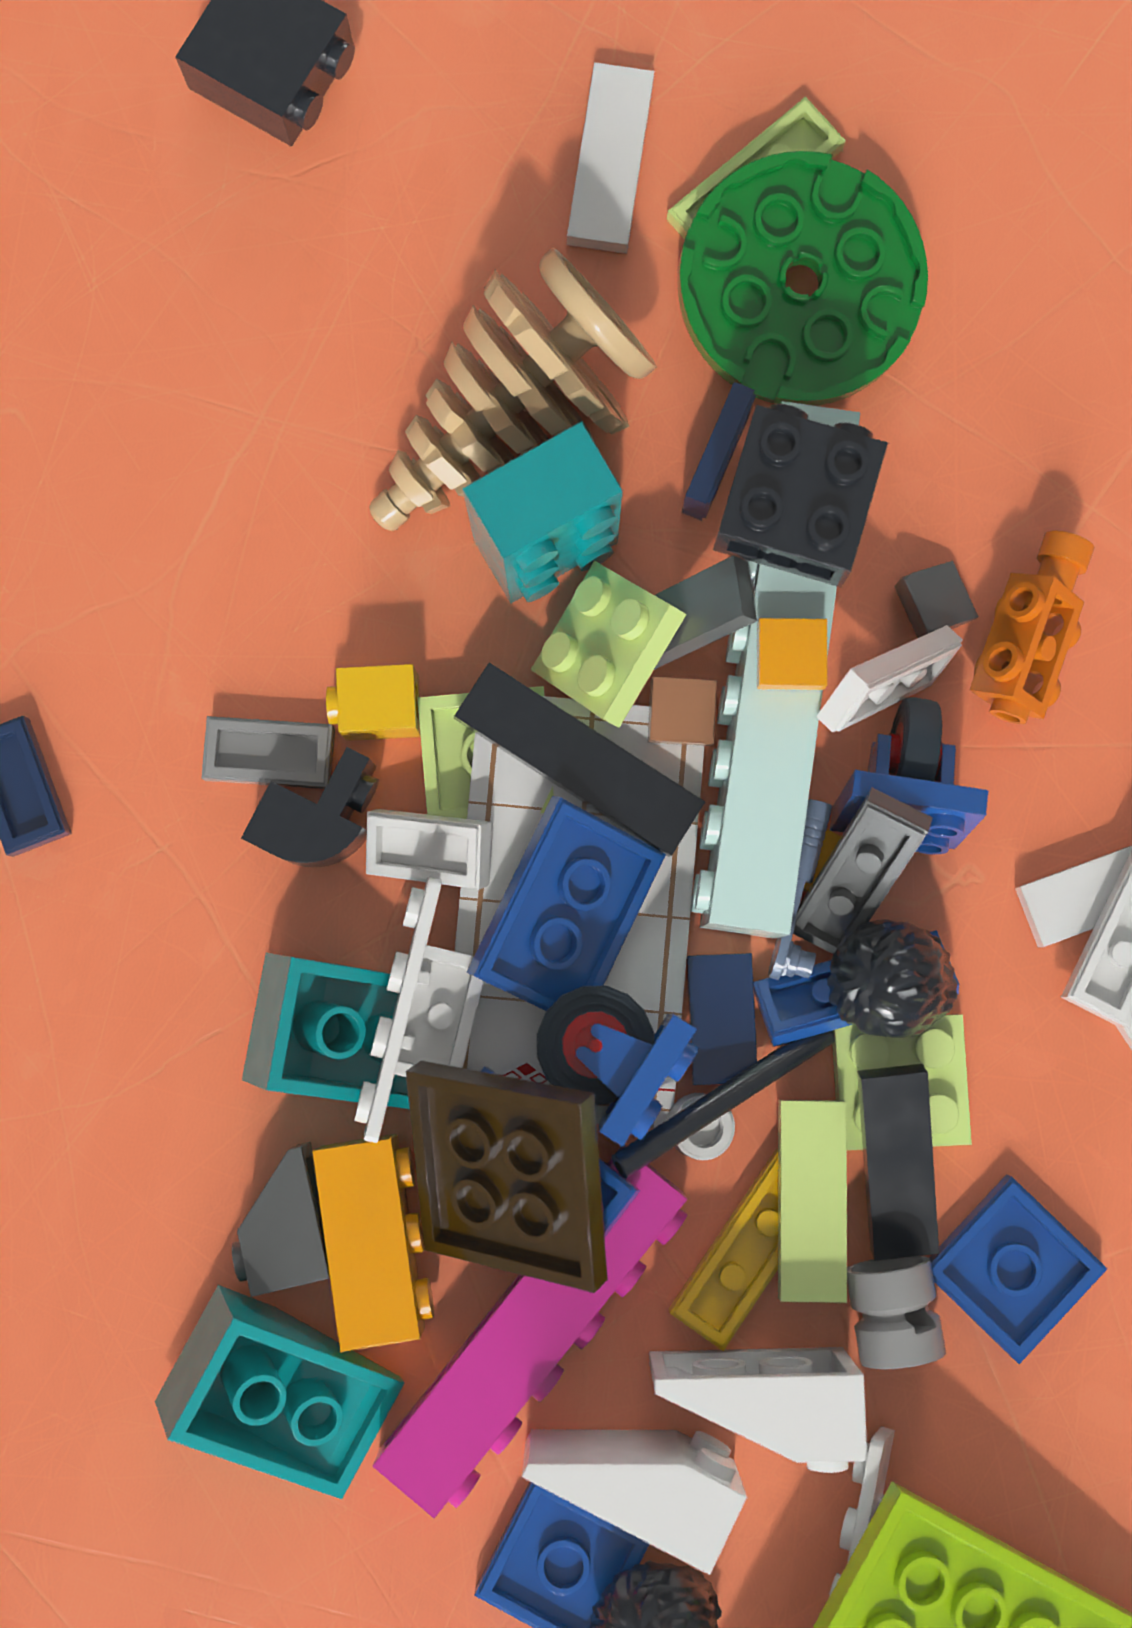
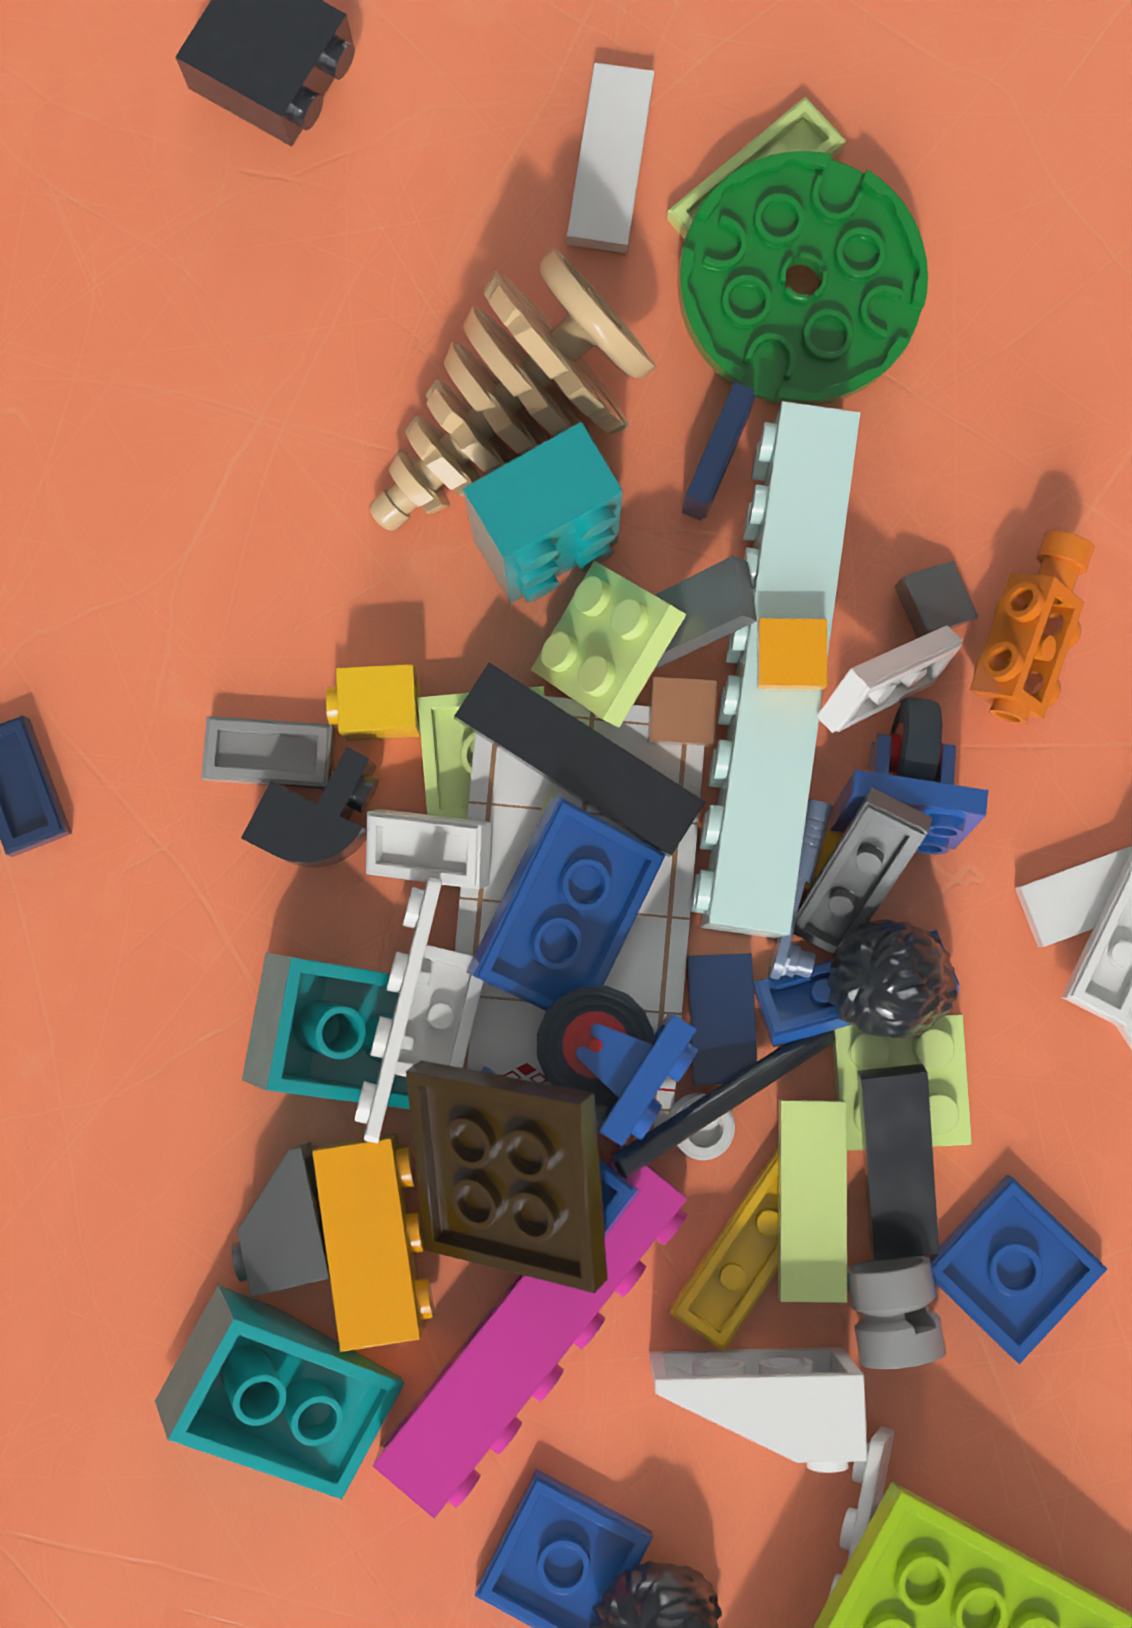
white slope [522,1429,747,1575] -> none
black brick [713,404,888,587] -> none

